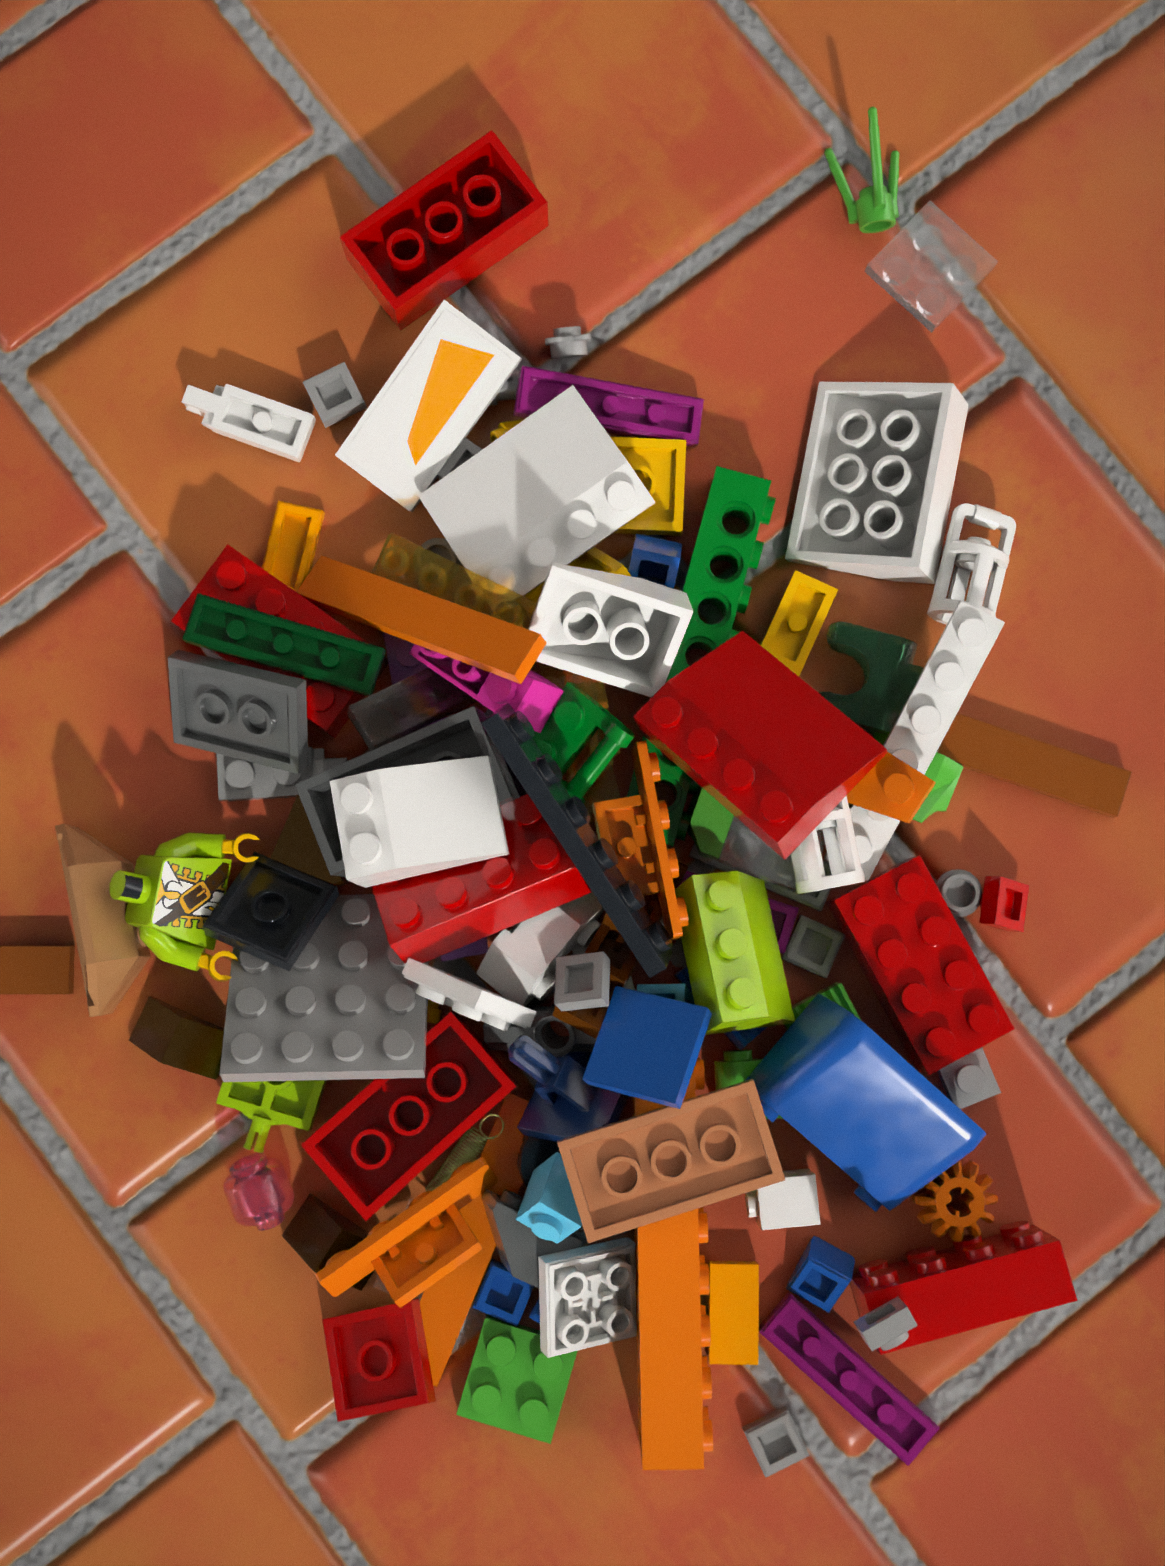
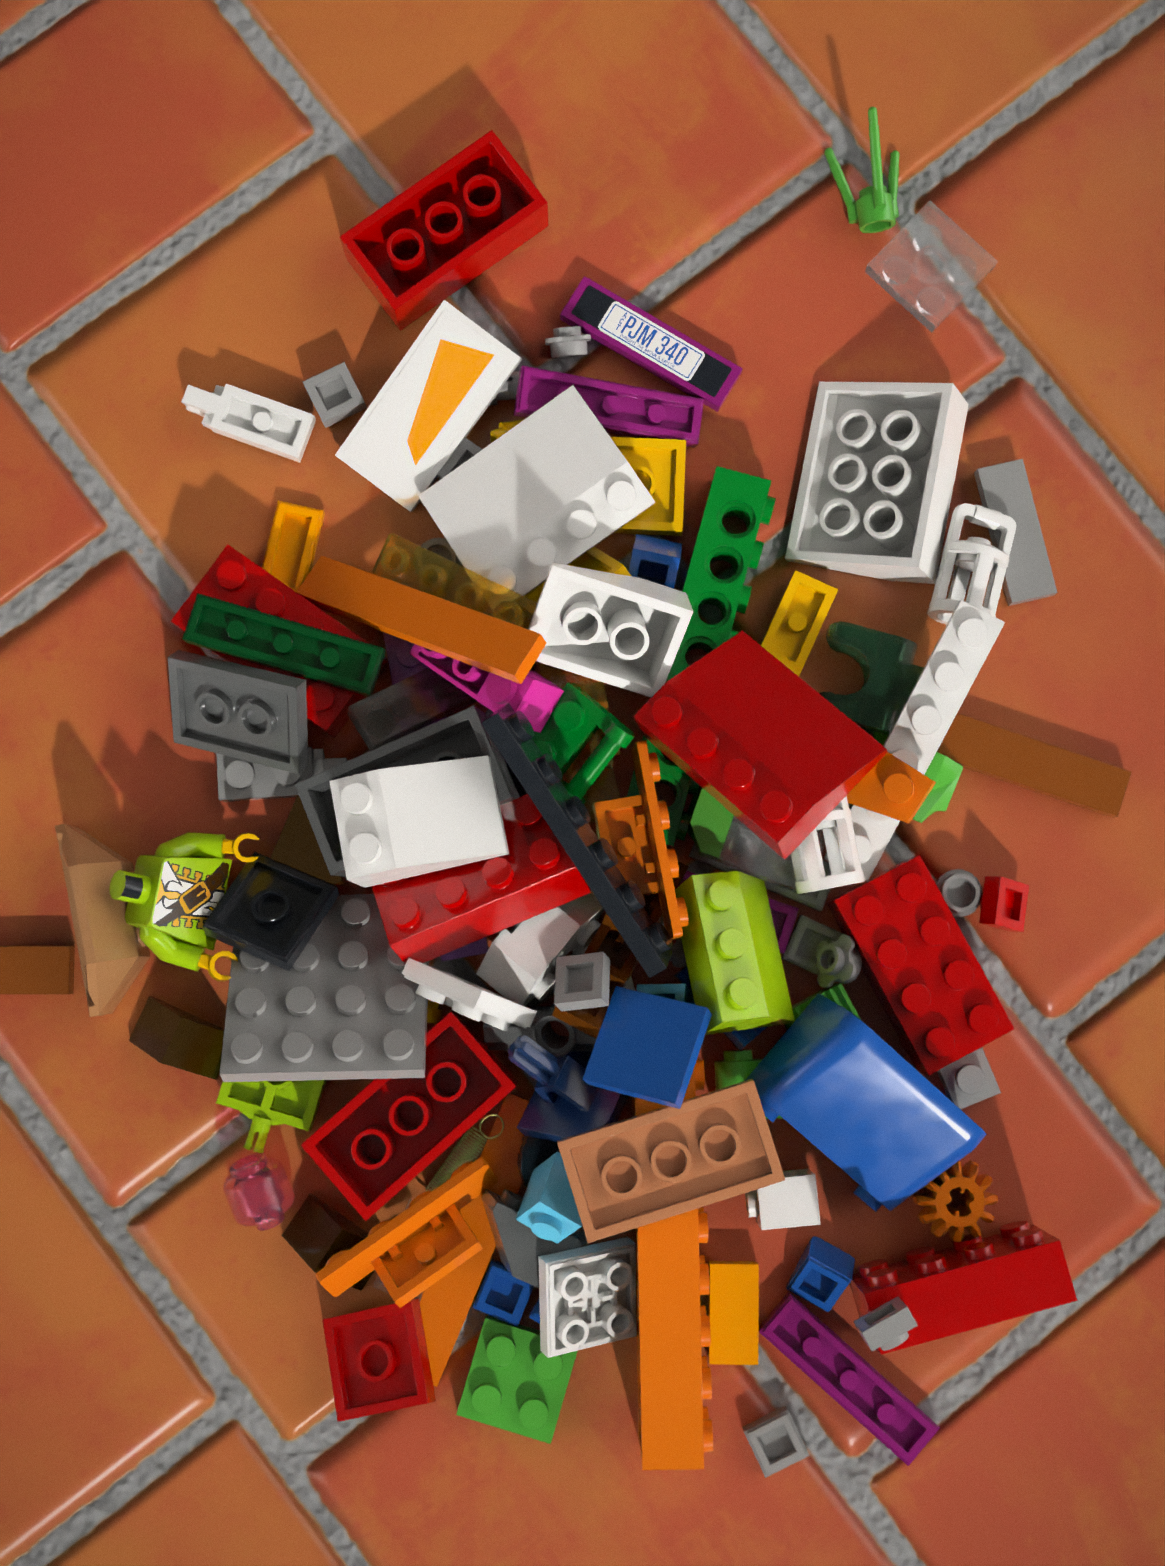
none -> tile [560,276,743,412]
none -> light grey plate [816,935,862,988]
none -> light grey tile [974,459,1058,606]

